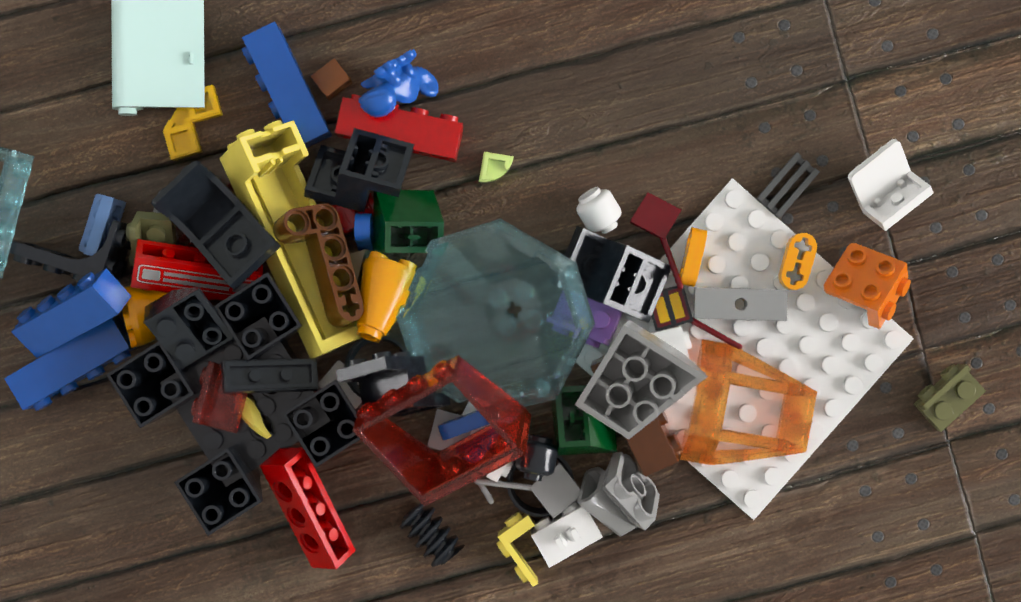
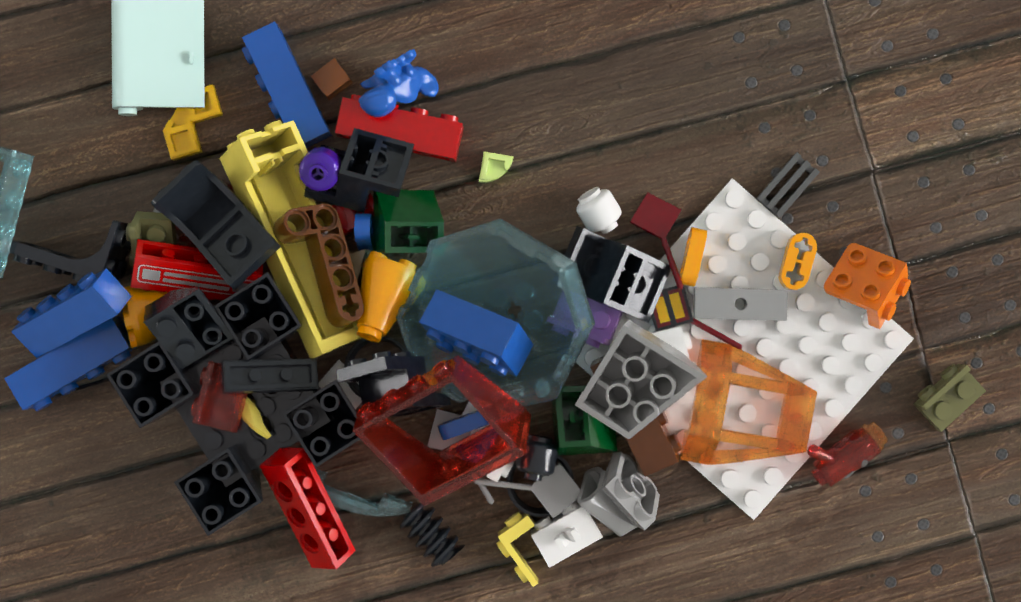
medium blue bracket [79,194,126,256] -> none
white bracket [848,139,933,231] -> none
none -> dark purple head [299,147,342,191]
none -> clear light blue slope [315,468,413,516]
none -> blue brick [419,289,534,377]
none -> clear red piece [807,422,888,487]

